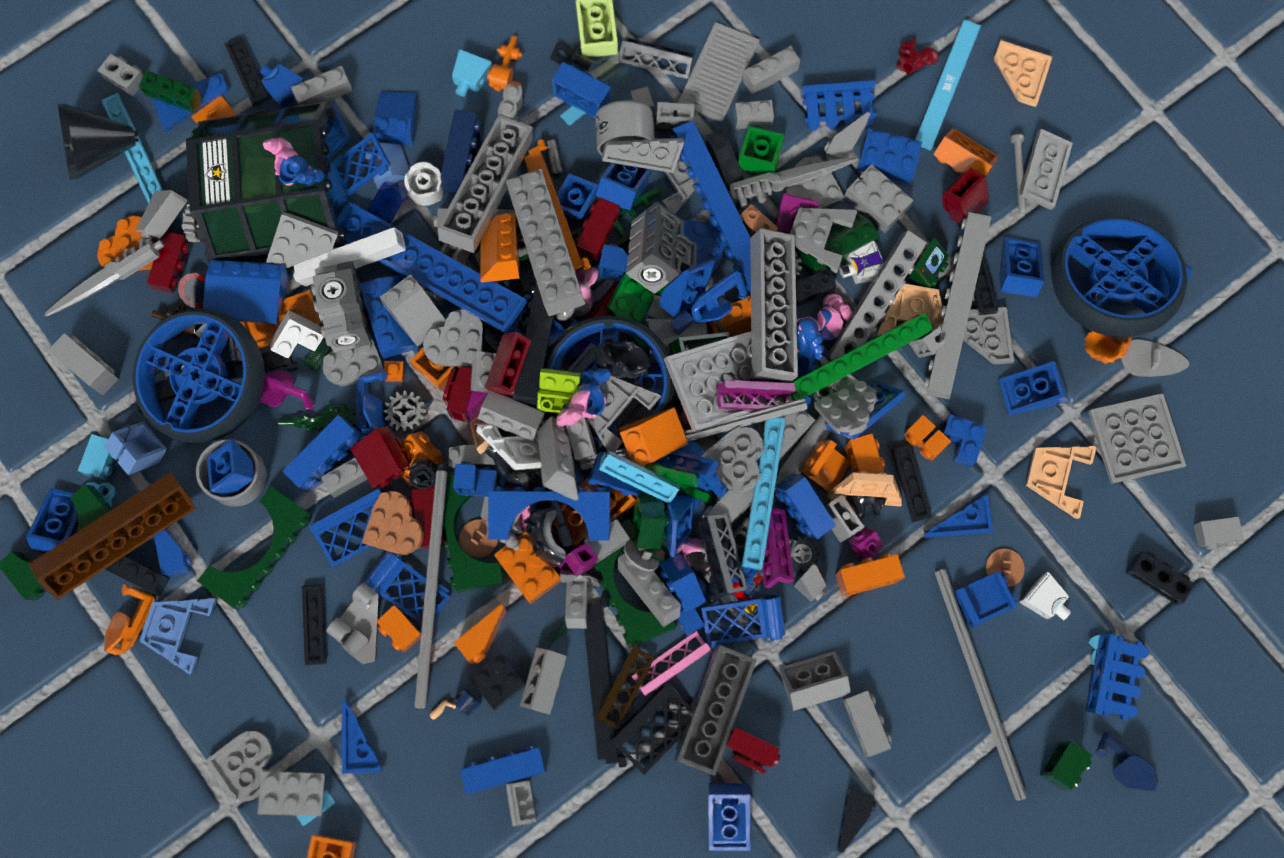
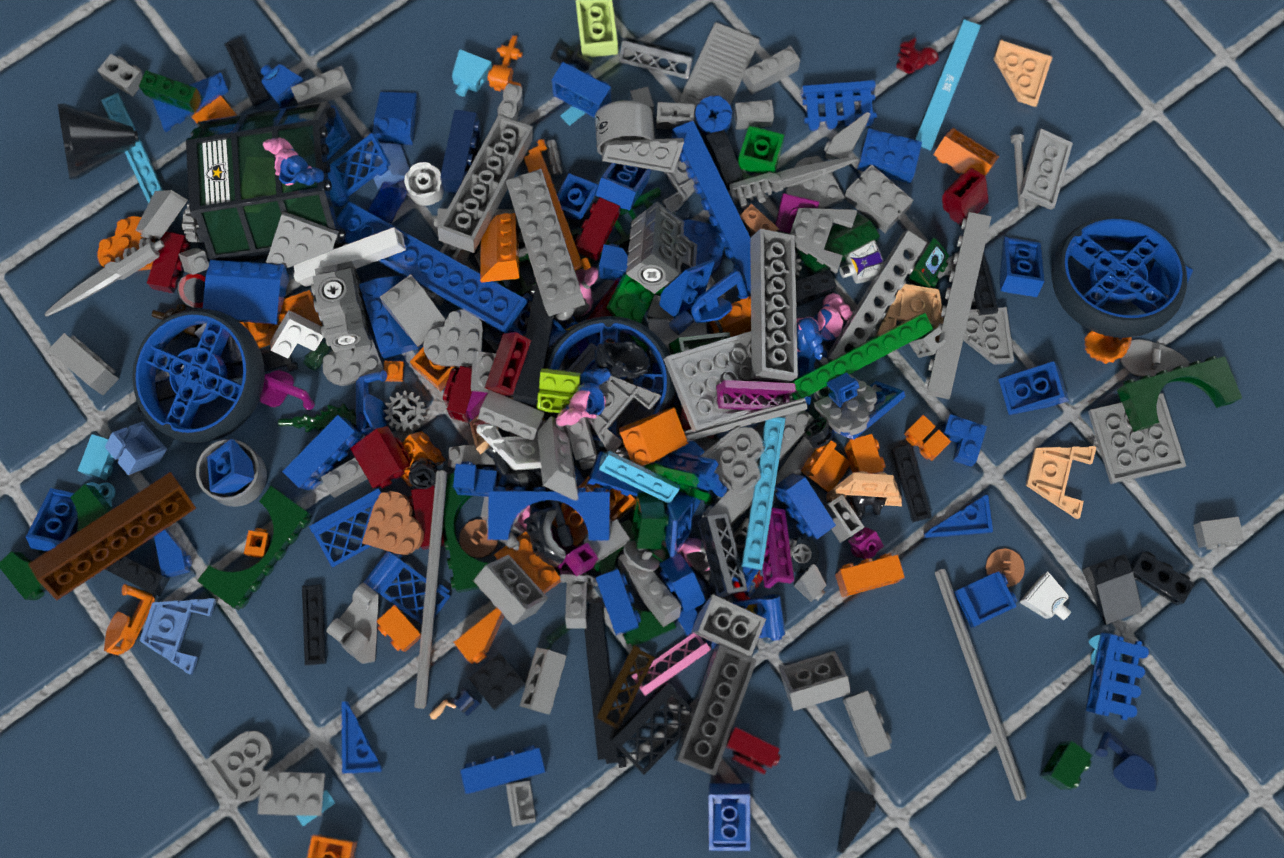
none -> light grey brick [179,248,209,275]
none -> orange brick [244,528,271,558]
none -> light grey brick [474,555,548,625]
none -> blue brick [596,570,641,636]
none -> light grey slope [691,595,766,656]
none -> blue brick [695,96,732,135]
none -> black wheel [803,418,835,448]
none -> blue window [827,372,859,408]
none -> slope [1082,554,1142,625]
none -> dark green arch [1117,356,1242,432]

